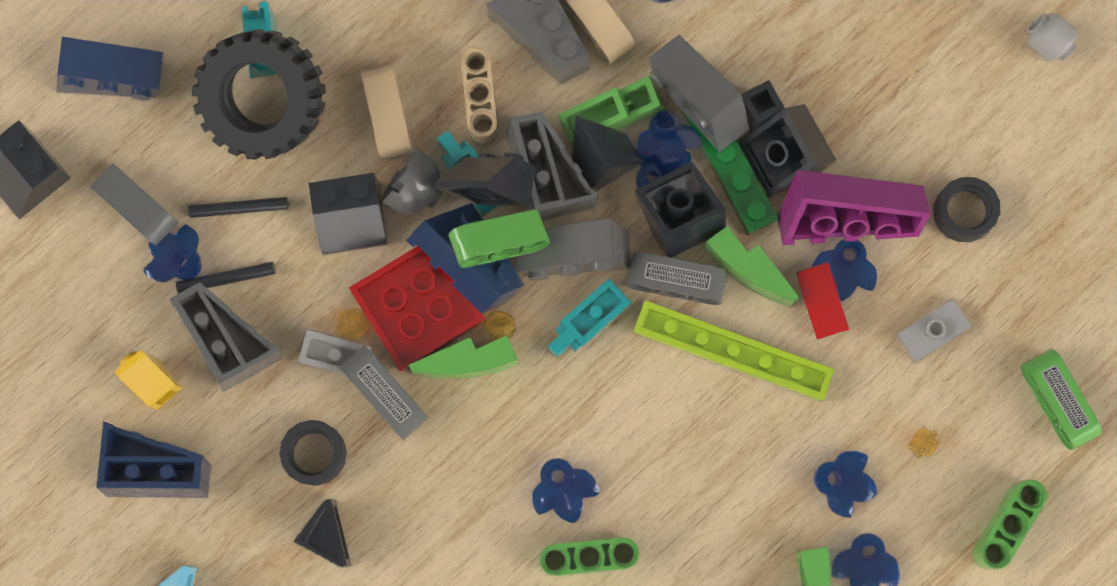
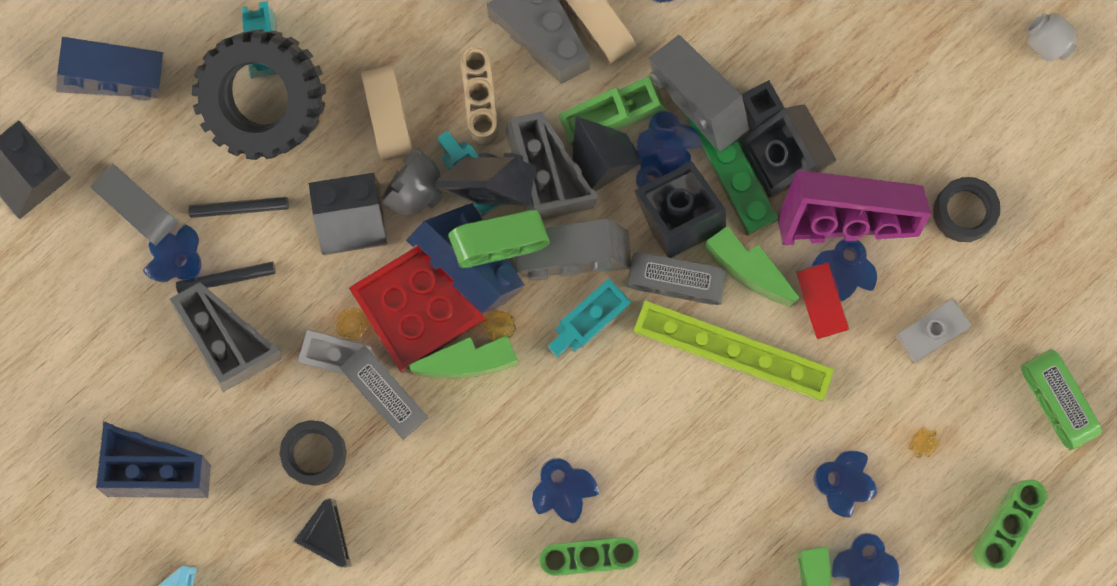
yellow slope [114,349,183,410] -> none

